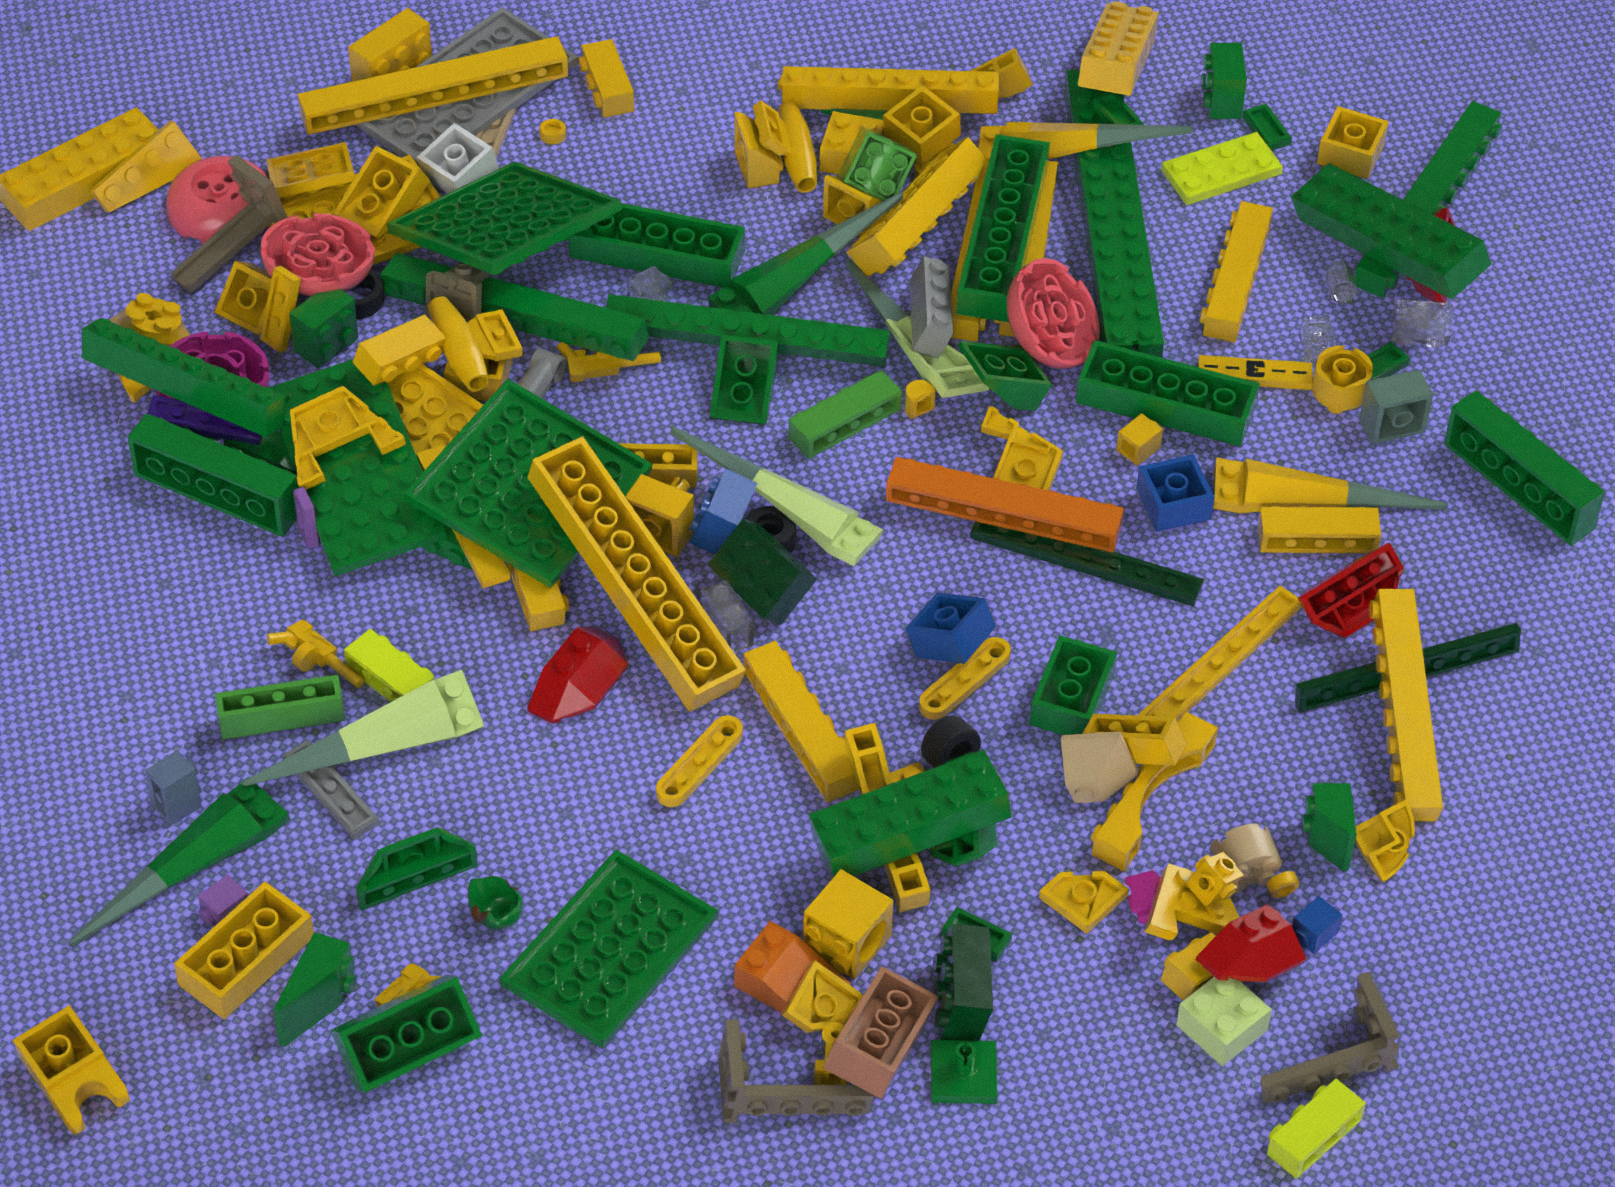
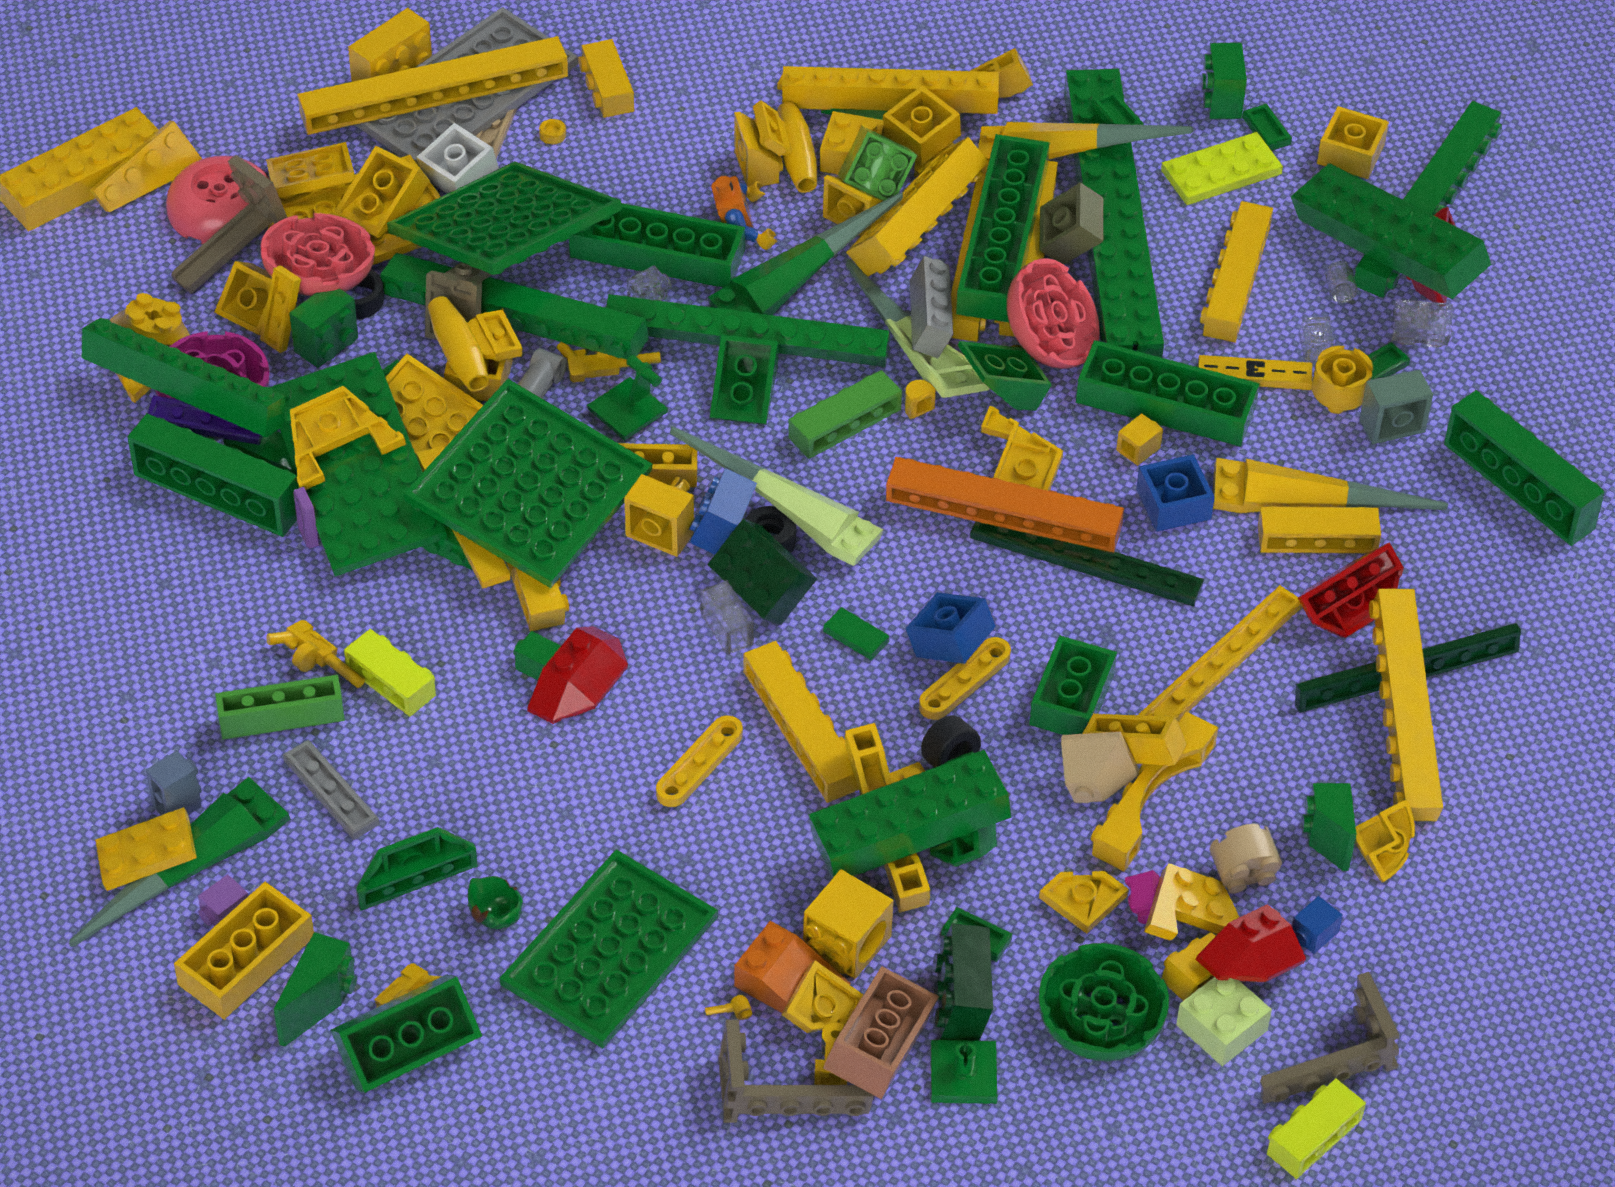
yellow brick [12,1005,131,1135] -> none
yellowish green plate [242,669,484,786] -> none
yellow brick [353,314,446,386] -> none
yellow brick [527,436,746,712] -> none
yellow brick [1078,1,1159,96] -> none
yellow brick [1186,852,1244,907] -> none
yellow tile [1266,871,1300,898] -> none
none -> yellow plate [95,807,197,891]
none -> green brick [513,631,561,681]
none -> green plate [587,355,668,441]
none -> yellow hand [705,995,753,1020]
none -> torso [711,176,777,250]
none -> green tile [823,607,890,661]
none -> green brick [1038,943,1169,1061]
none -> olive brick [1039,182,1103,264]

